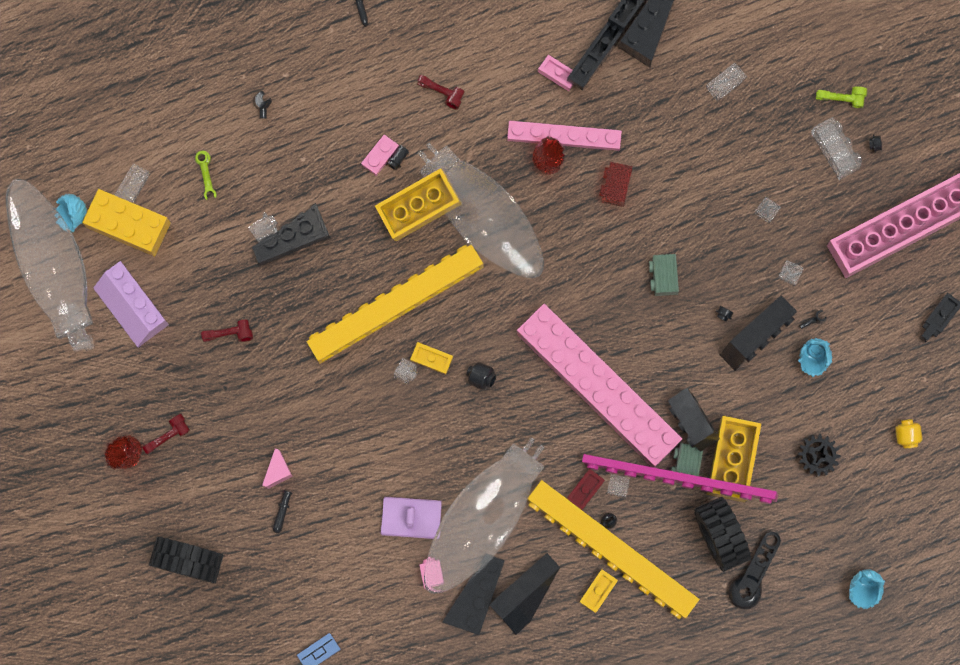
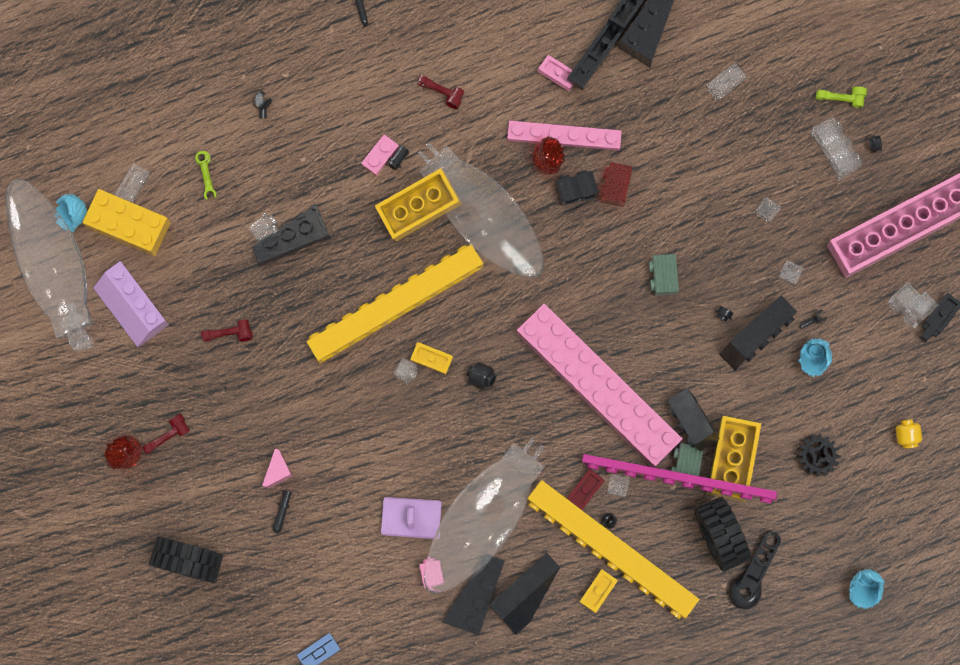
none -> black brick [555,170,599,206]
none -> clear brick [888,282,939,328]

